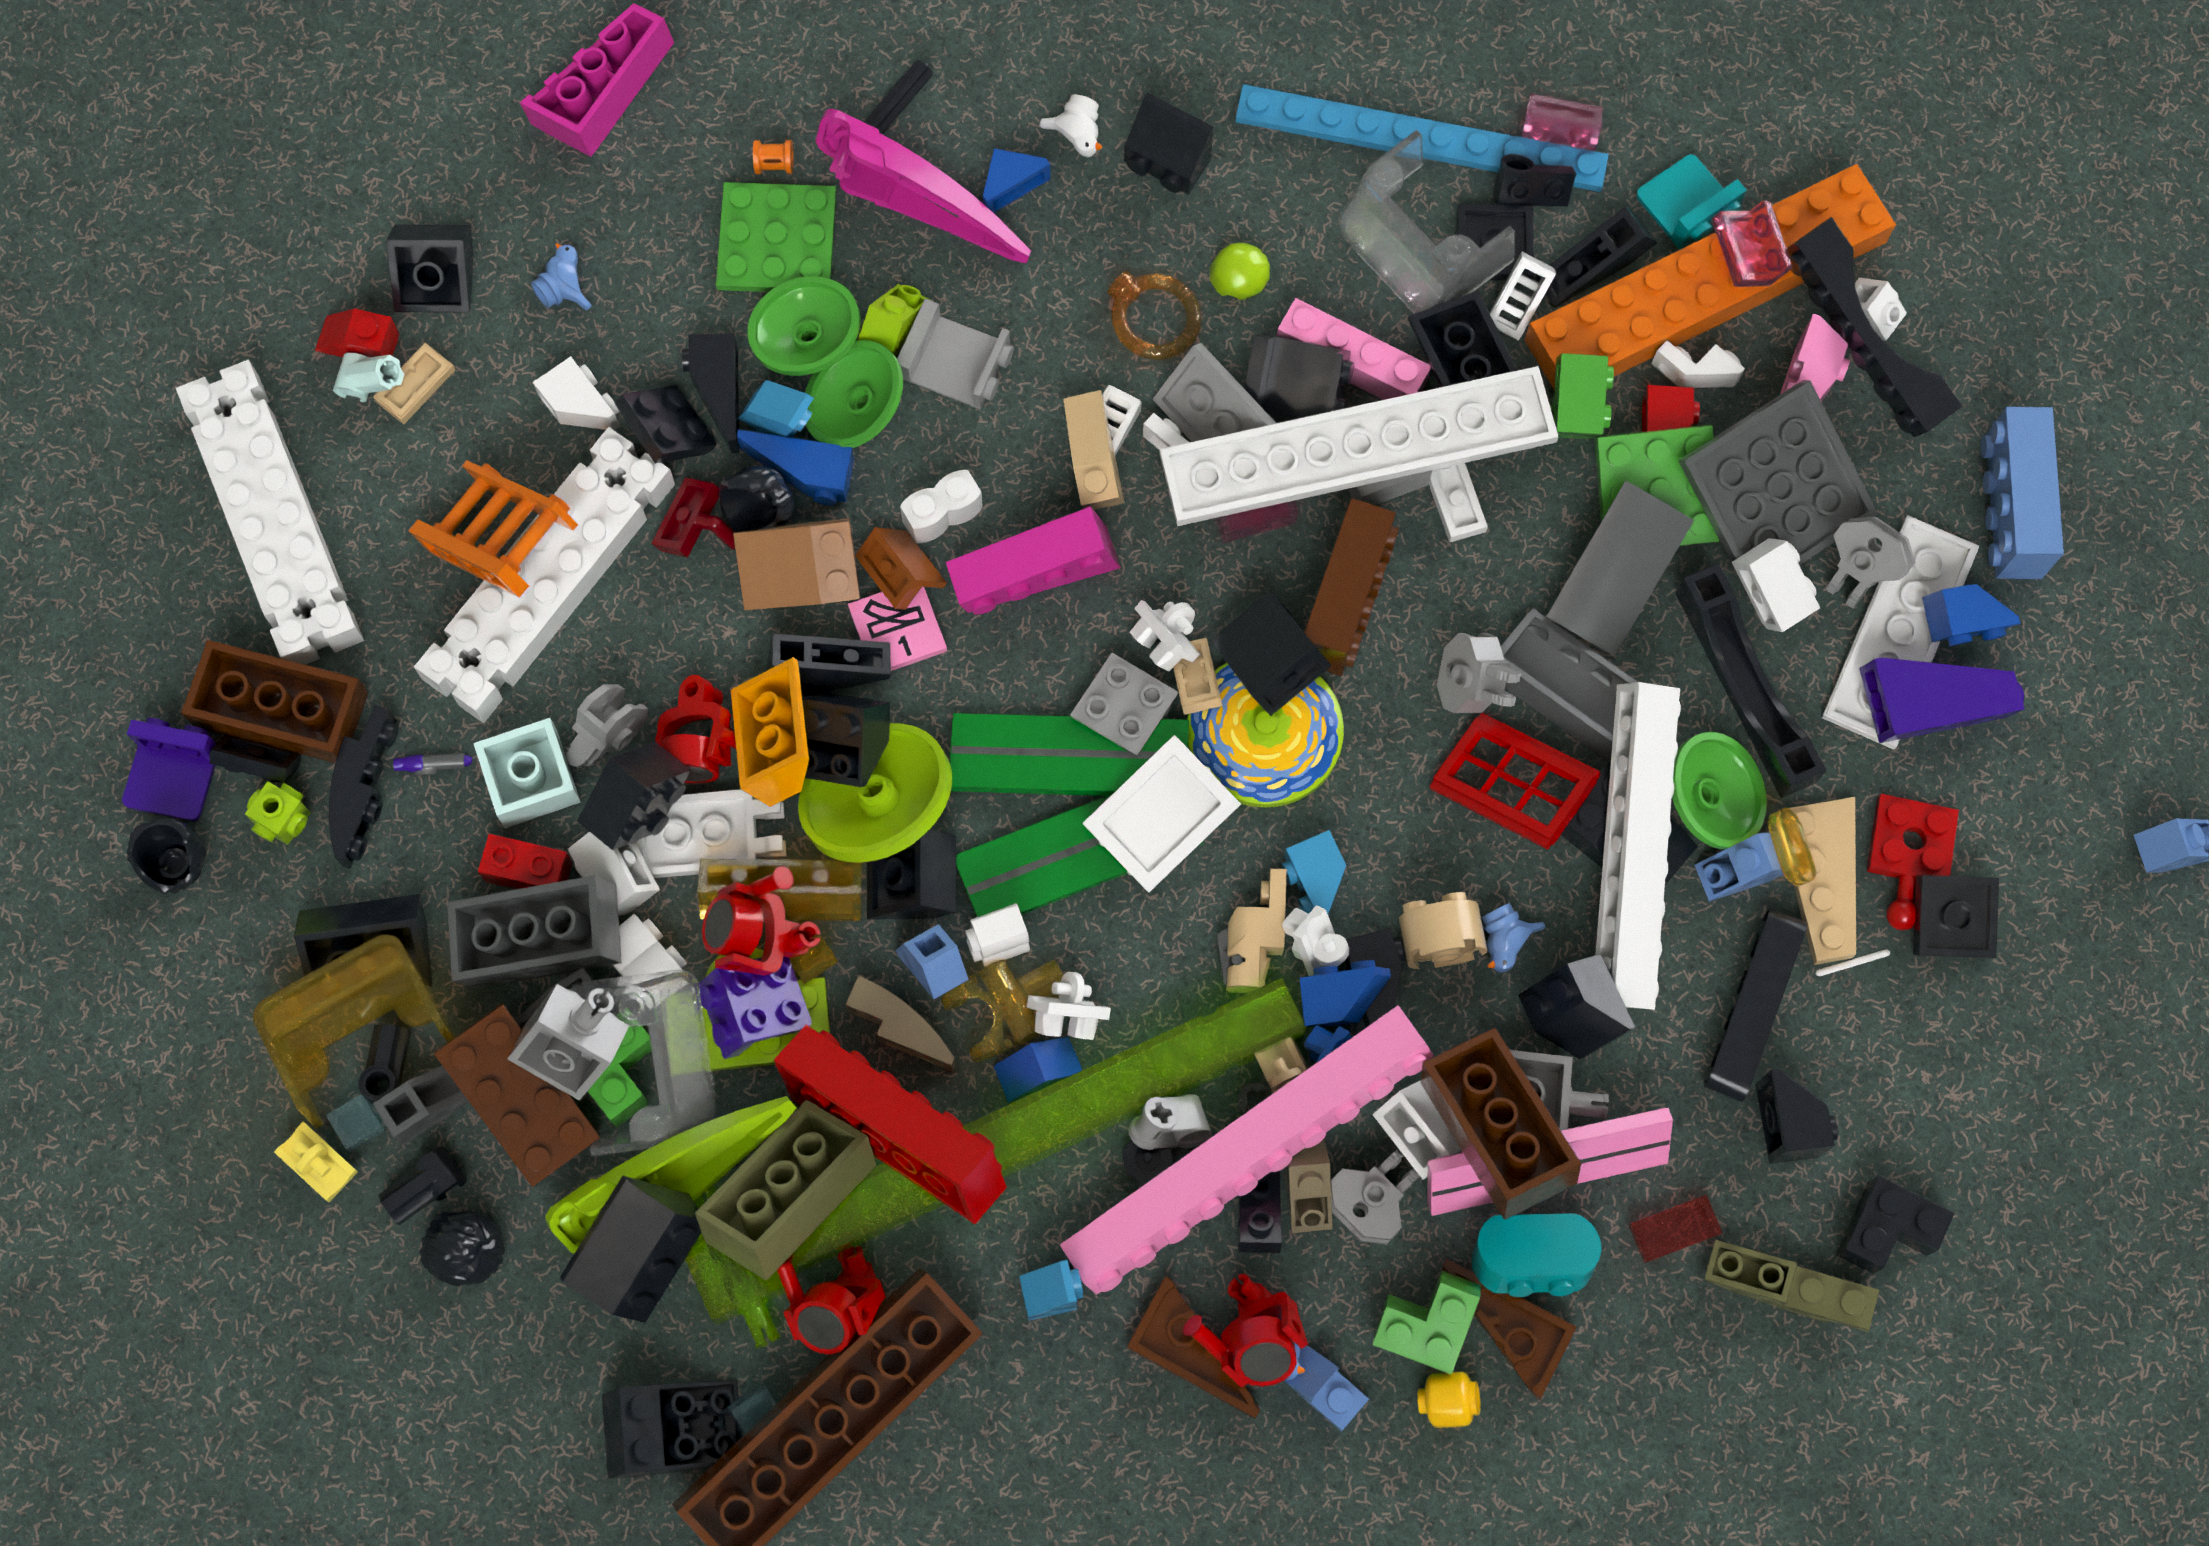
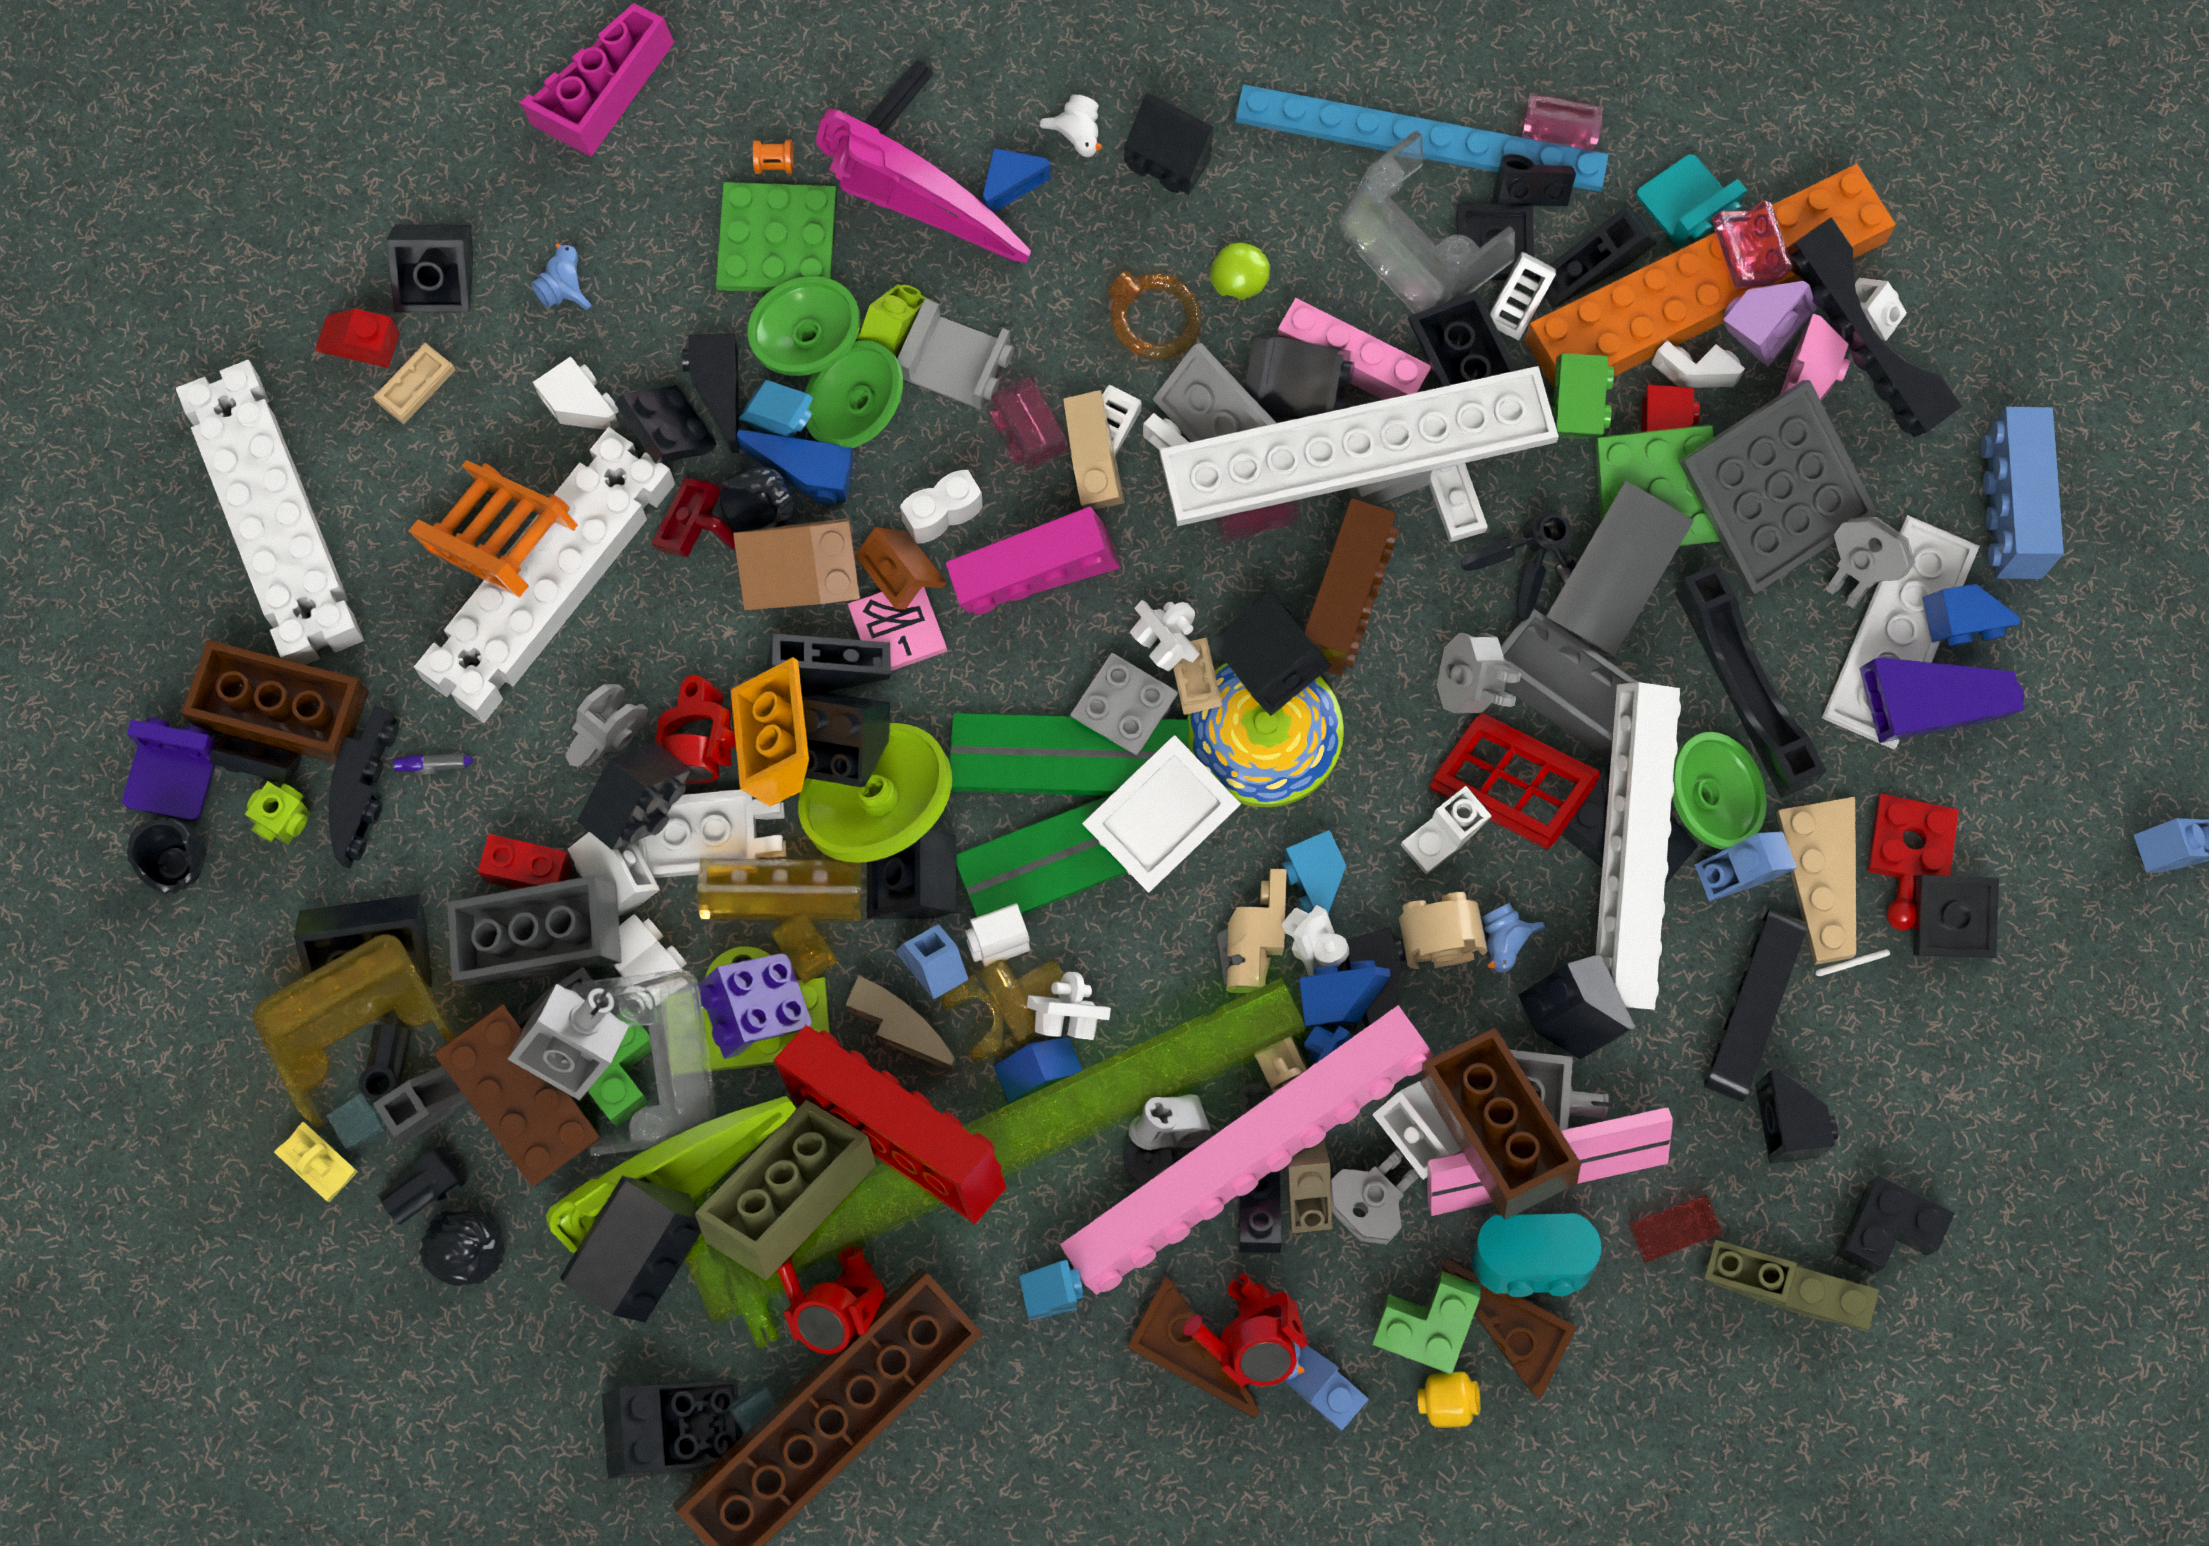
light aqua piece [333,353,404,402] -> none
light aqua brick [473,718,581,828] -> none
red piece [702,866,820,976] -> none
white brick [1732,538,1820,632] -> none
clear yellow tile [1768,808,1816,886] -> none
none -> clear pink brick [988,377,1067,472]
none -> white slope [1401,786,1492,875]
none -> black plant [1460,511,1577,621]
none -> lavender slope [1724,281,1817,367]

